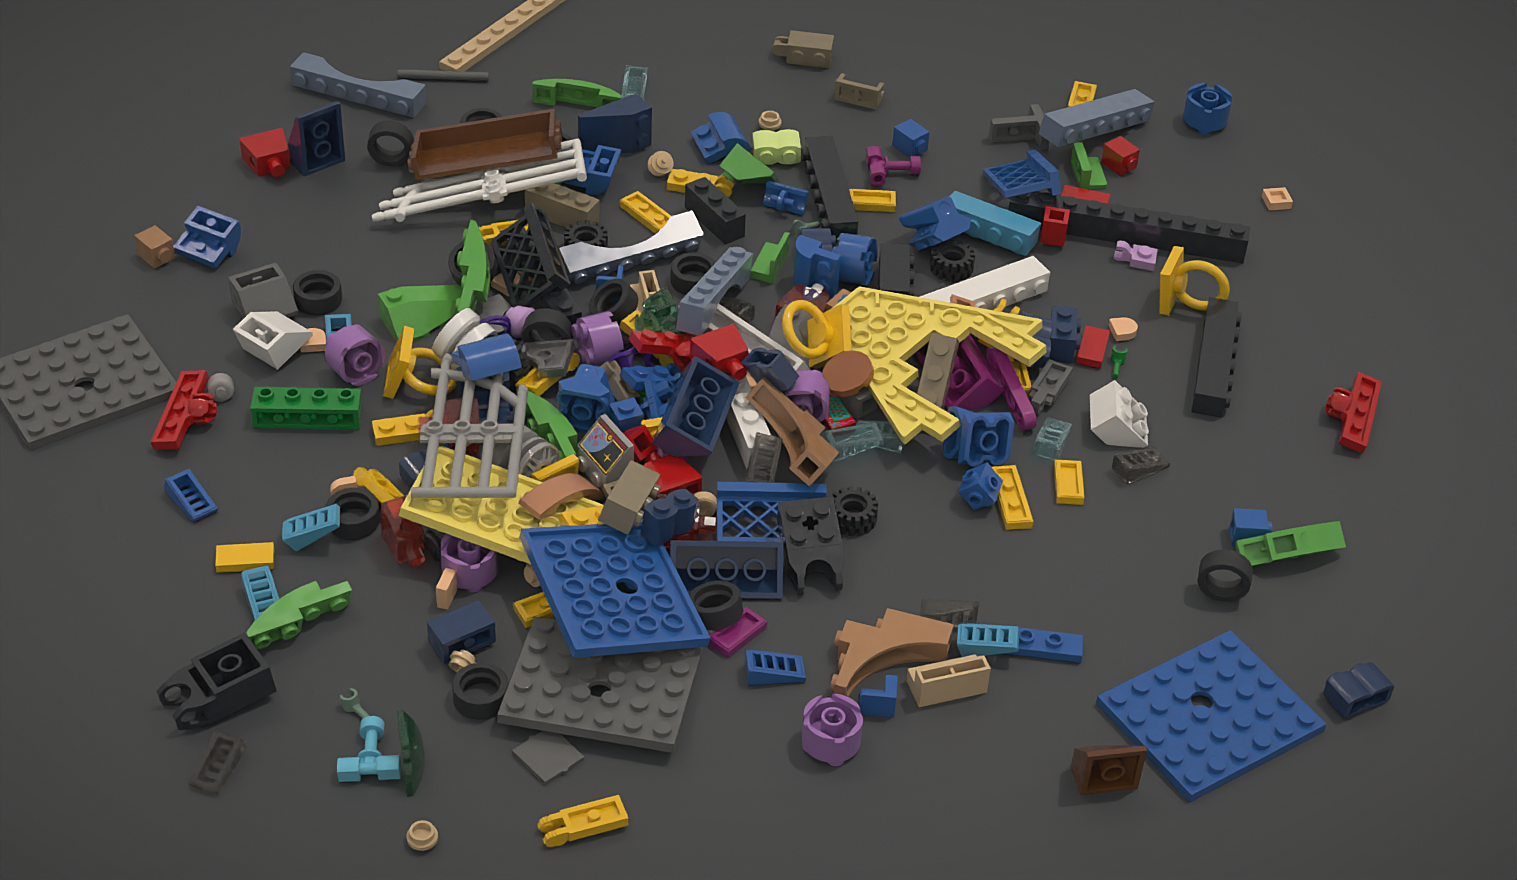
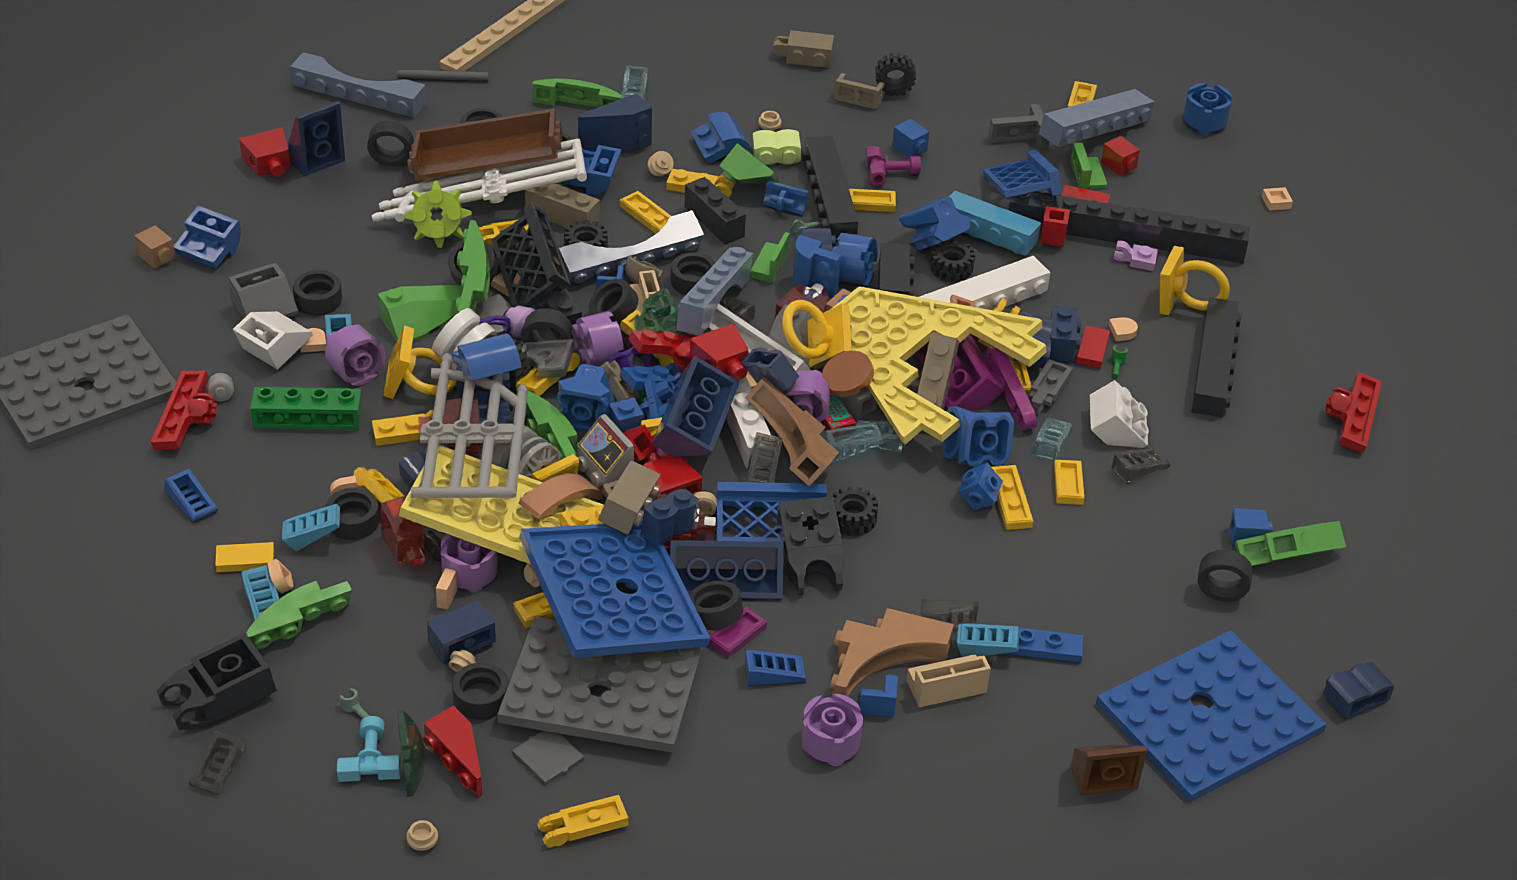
none -> light nougat tile [268,559,293,594]
none -> lime brick [404,181,472,248]
none -> red slope [423,706,482,798]
none -> dark tan hair [625,256,663,284]
none -> black tyre [875,52,916,96]

